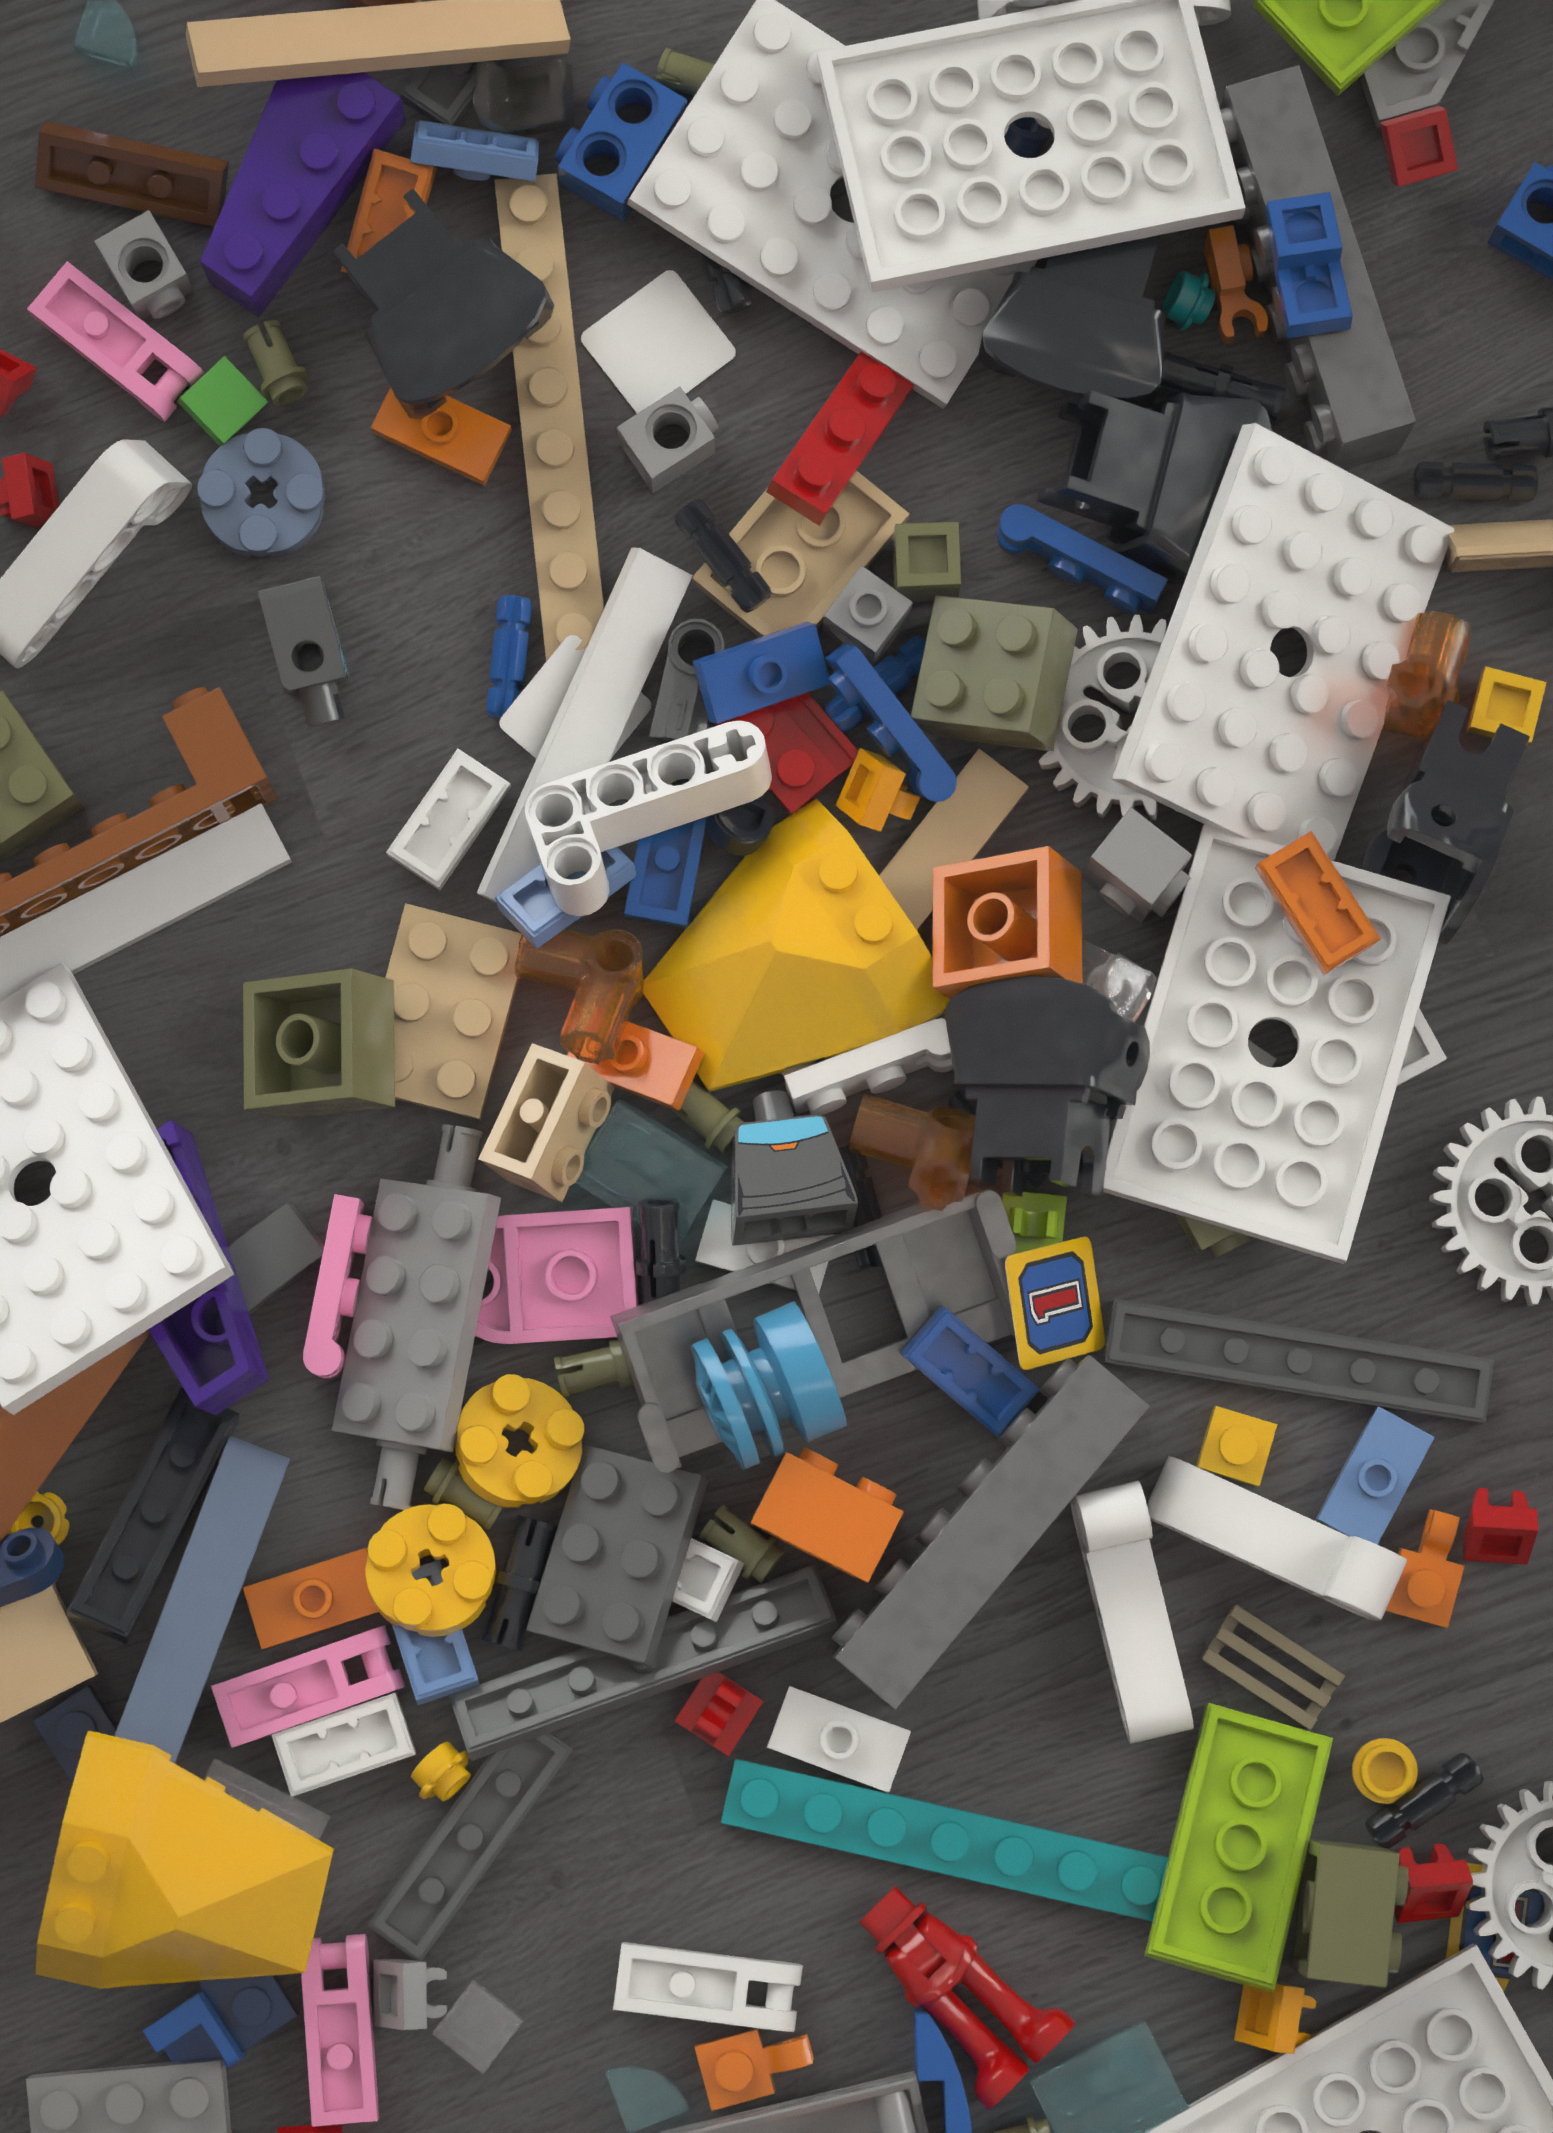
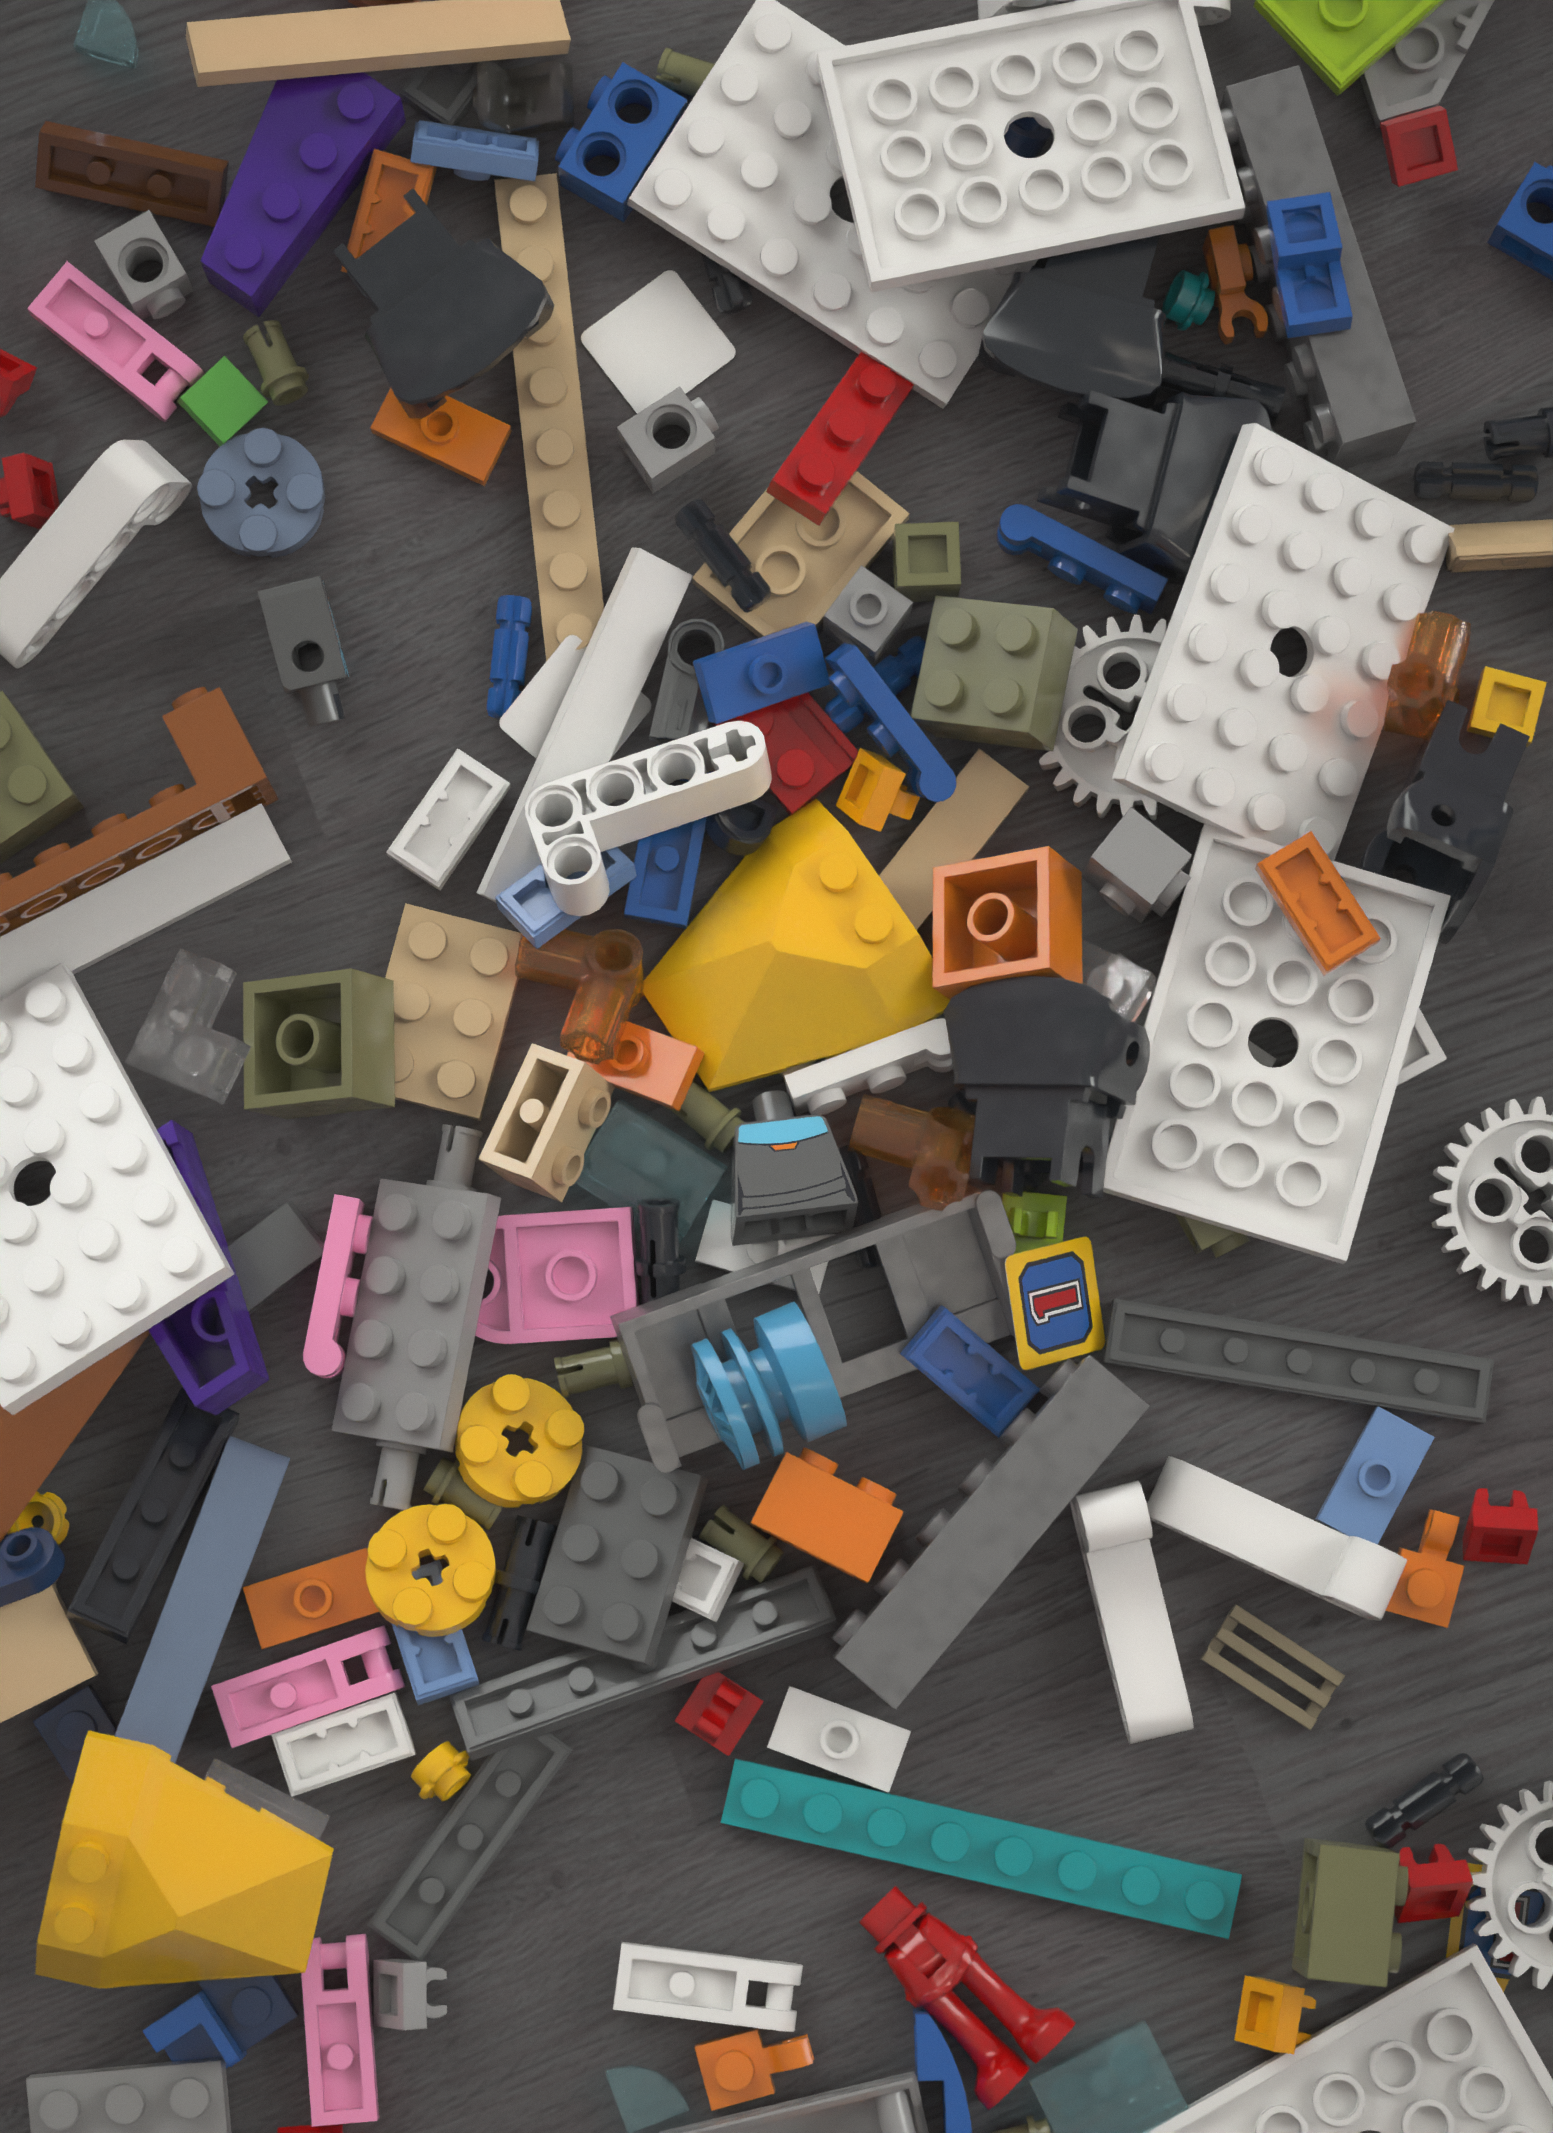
clear tile [432,1979,525,2074] -> none
lime tile [1144,1703,1333,1993] -> none
yellow plate [1196,1406,1278,1487] -> none
yellow plate [1352,1738,1418,1804] -> none
none -> clear plate [125,948,251,1105]

